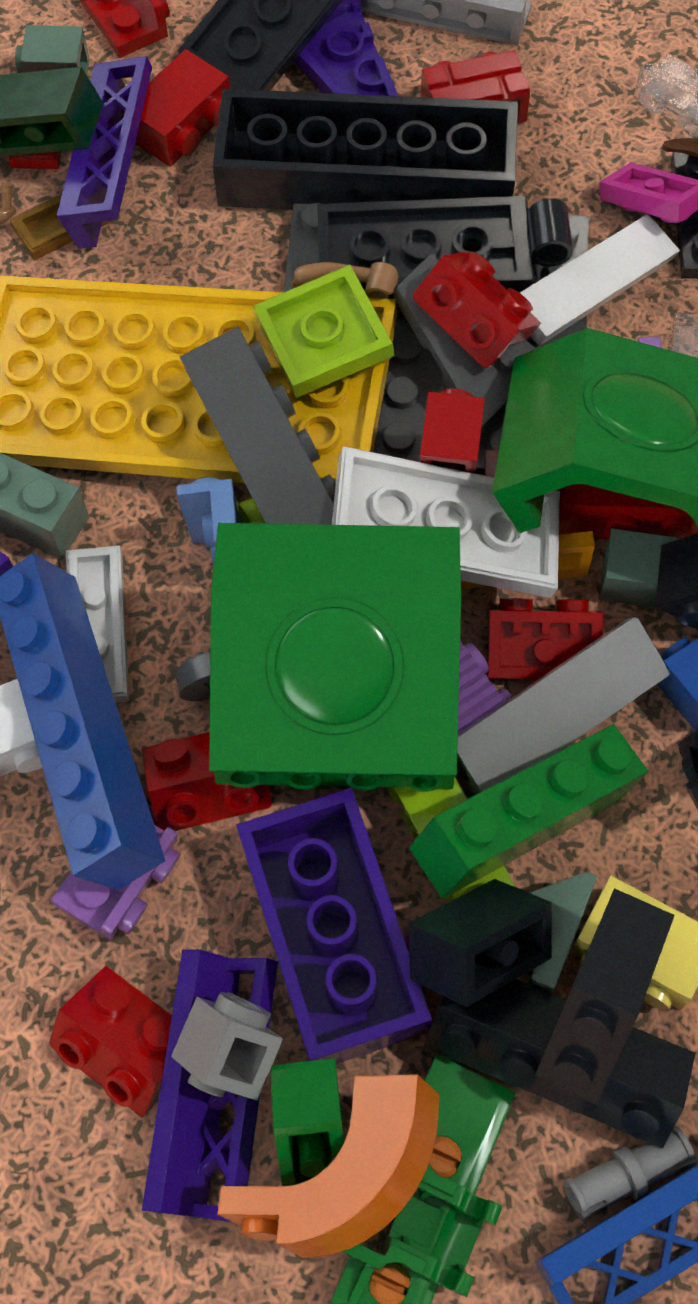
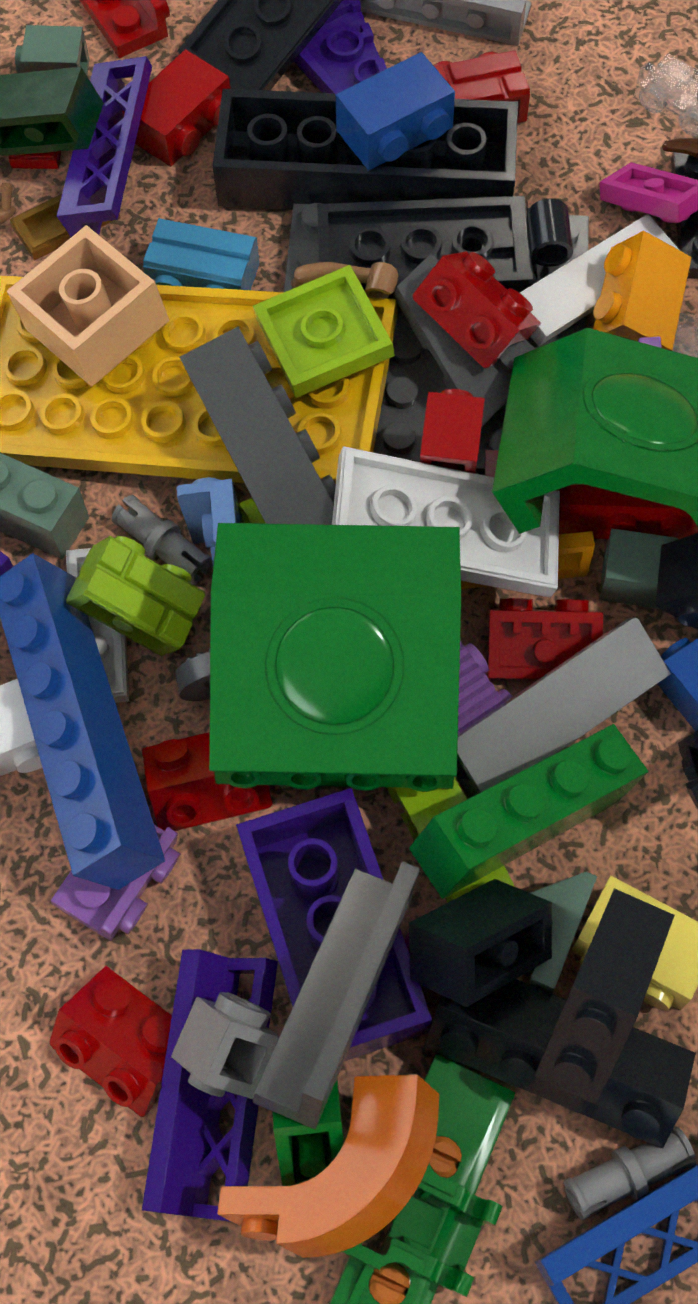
none -> light nougat brick [6,225,169,387]
none -> lime brick [66,536,206,656]
none -> light grey pin [112,495,213,585]
none -> dark azure brick [143,218,260,290]
none -> dark grey fence [253,861,420,1130]
none -> blue brick [335,52,455,171]
none -> light orange brick [593,230,692,351]

